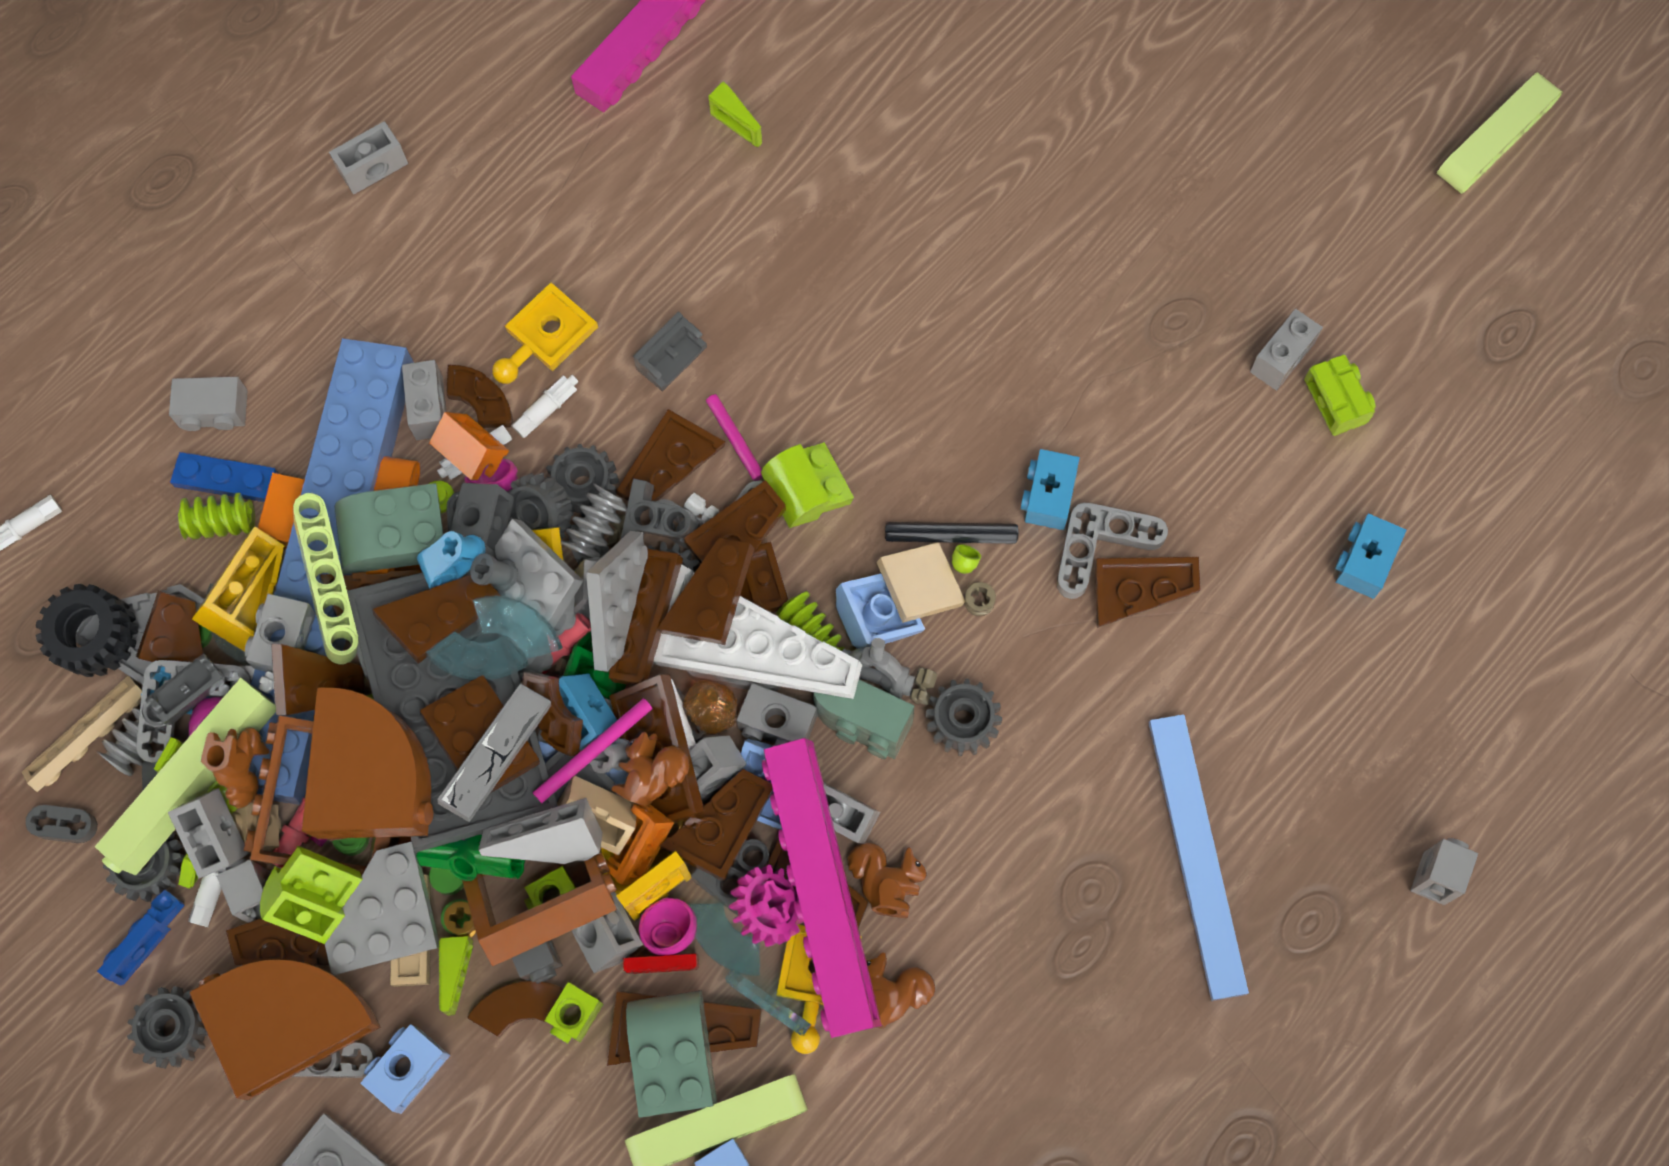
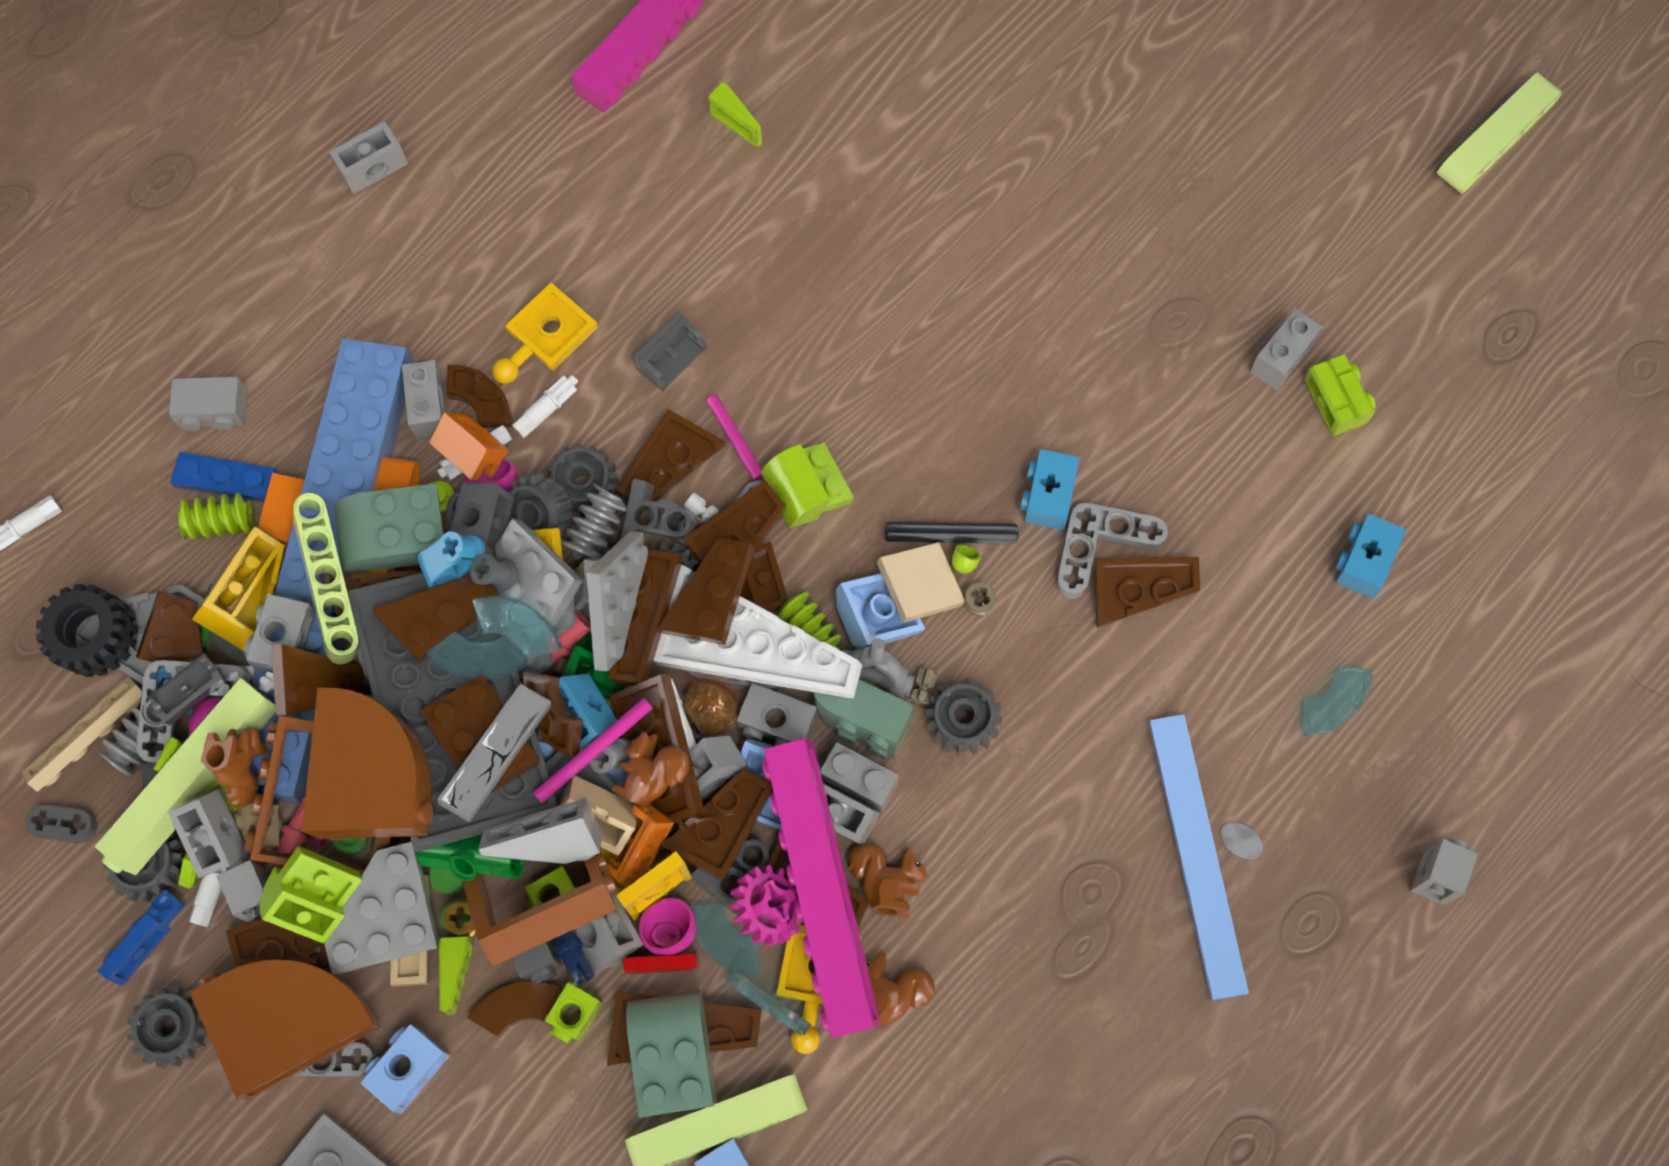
none -> dark blue pin [552,930,595,986]
none -> light grey brick [820,742,899,815]
none -> flat silver sticker [1220,822,1263,859]
none -> clear light blue tile [1301,668,1372,737]

